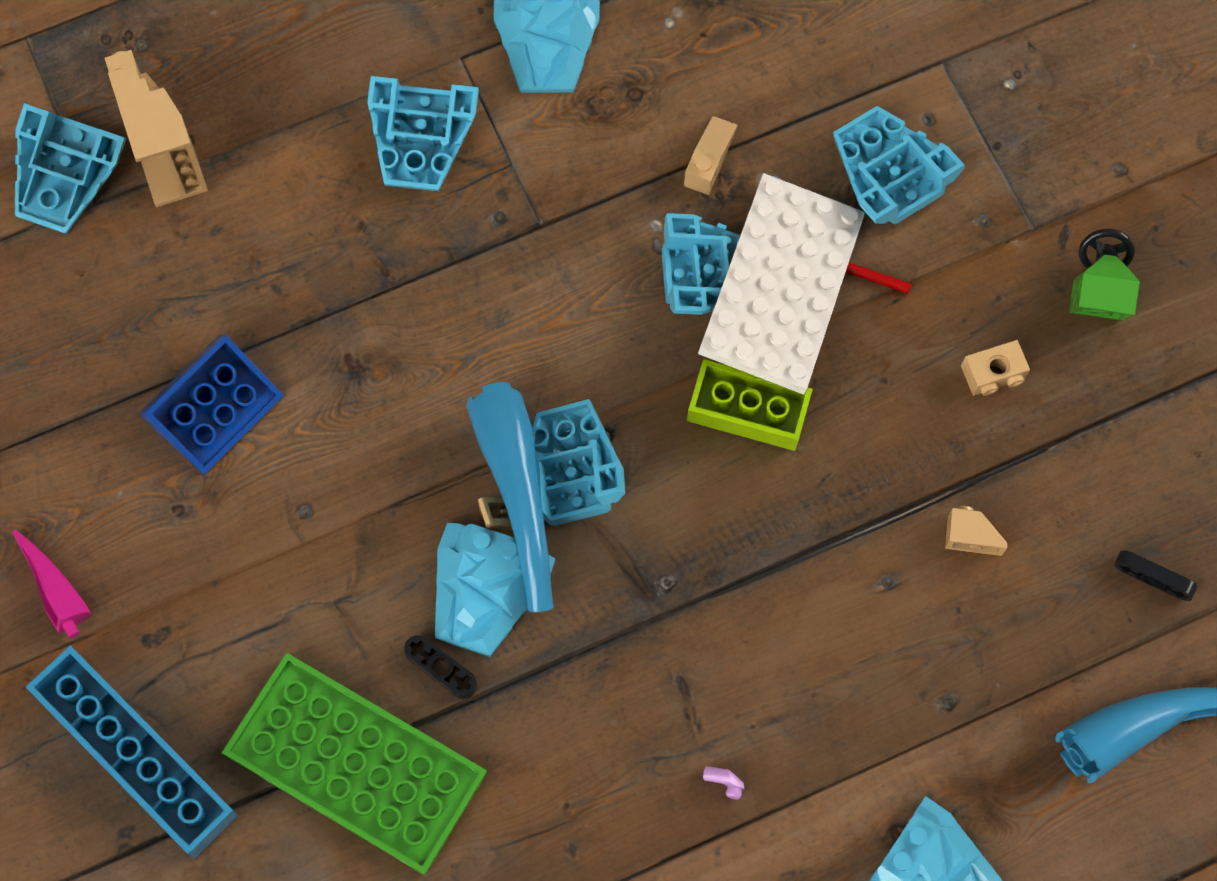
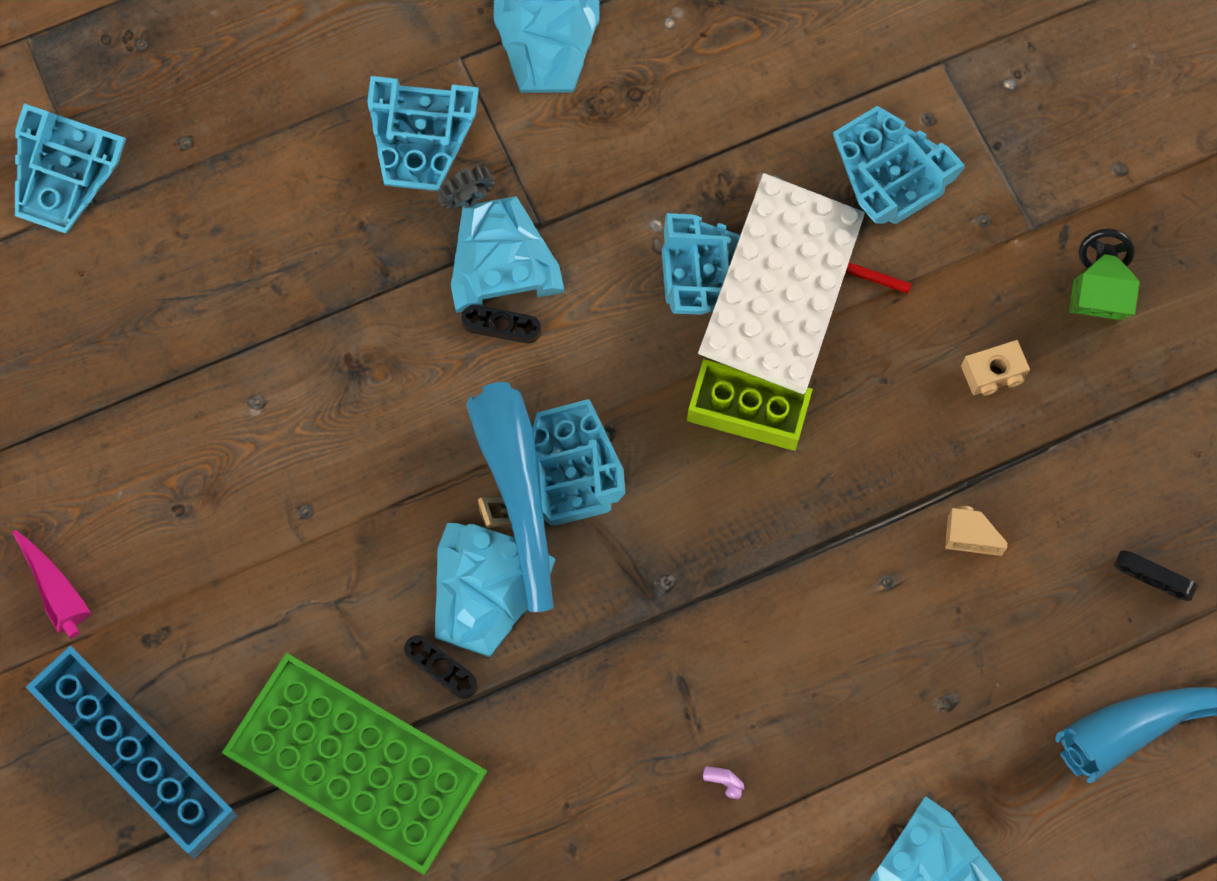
tan panel [105,50,208,207] -> none
blue slope [138,334,284,475] -> none
tan slope [684,116,738,195] -> none
none -> dark grey gear [436,166,495,210]
none -> medium azure wedge [451,196,564,313]
none -> black beam [461,305,541,344]

